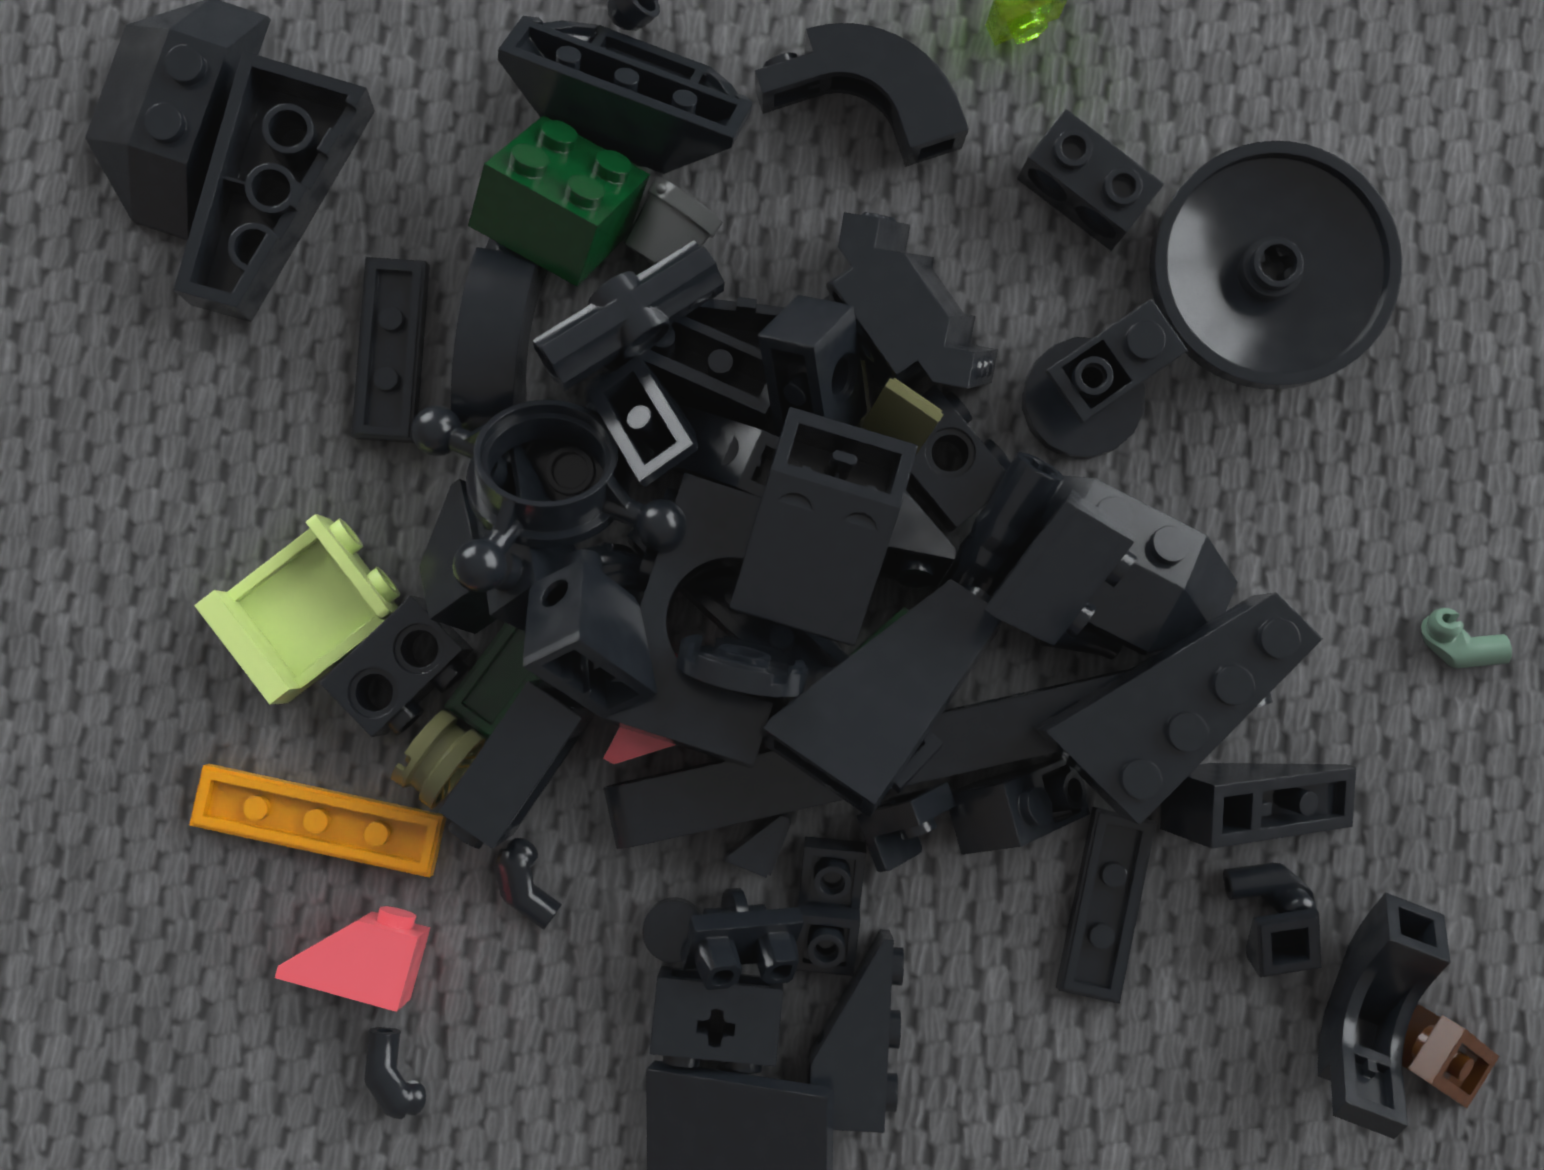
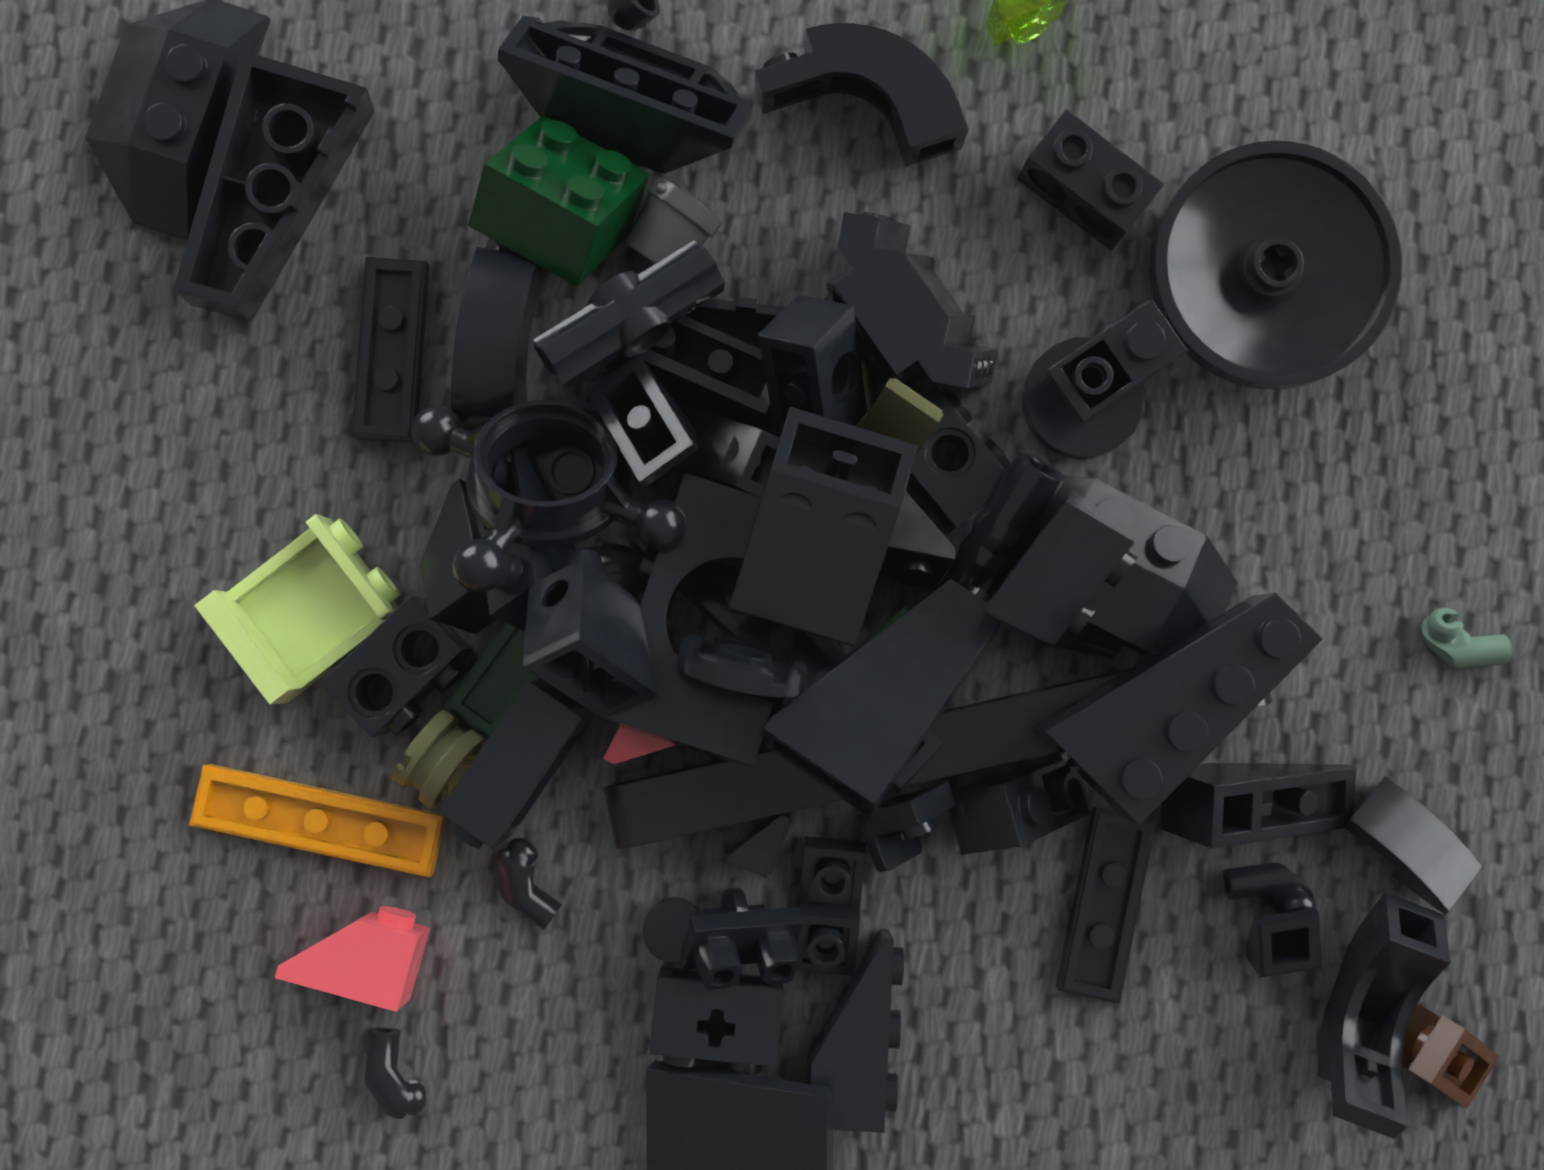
none -> slope [1344,776,1483,915]

